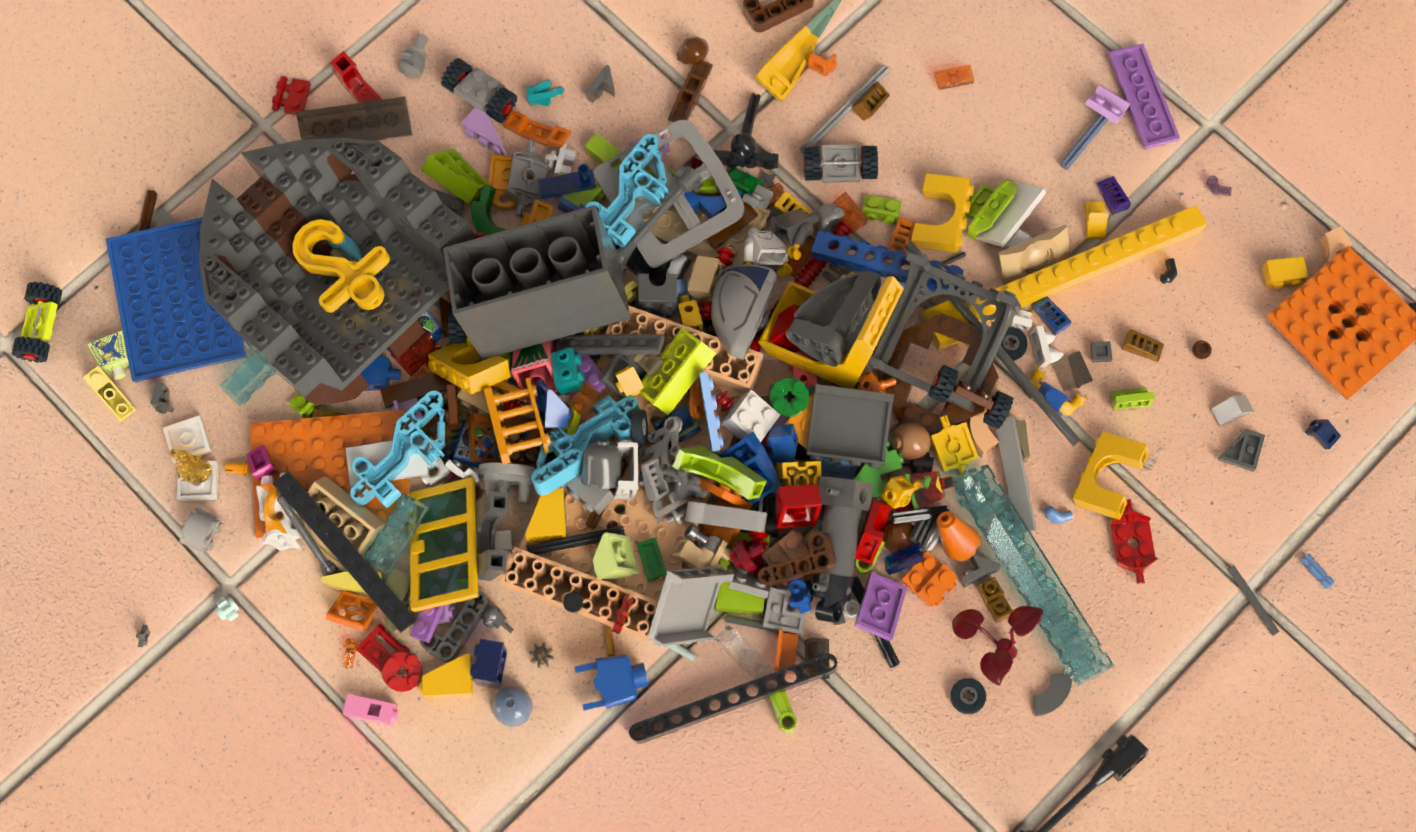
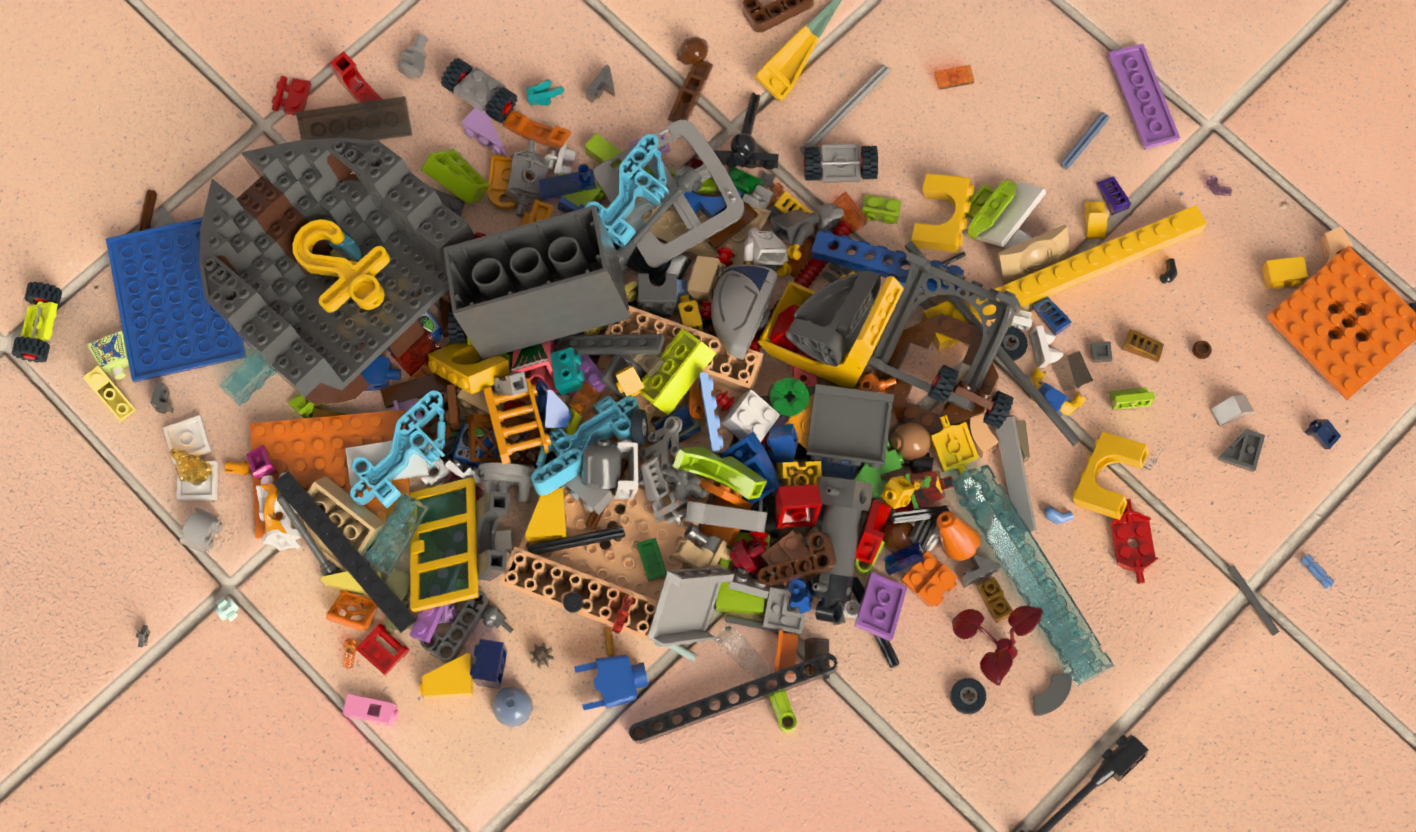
red plate [381,651,422,692] -> none
green arch [471,184,508,236] -> none
yellowish green slope [593,532,639,580] -> none
orange bracket [808,52,837,77] -> none
pearl gold slope [852,82,890,121] -> none
orange slope [888,217,916,253] -> none
lavender bracket [1085,85,1130,124] -> none
none -> light grey leg [494,372,528,395]

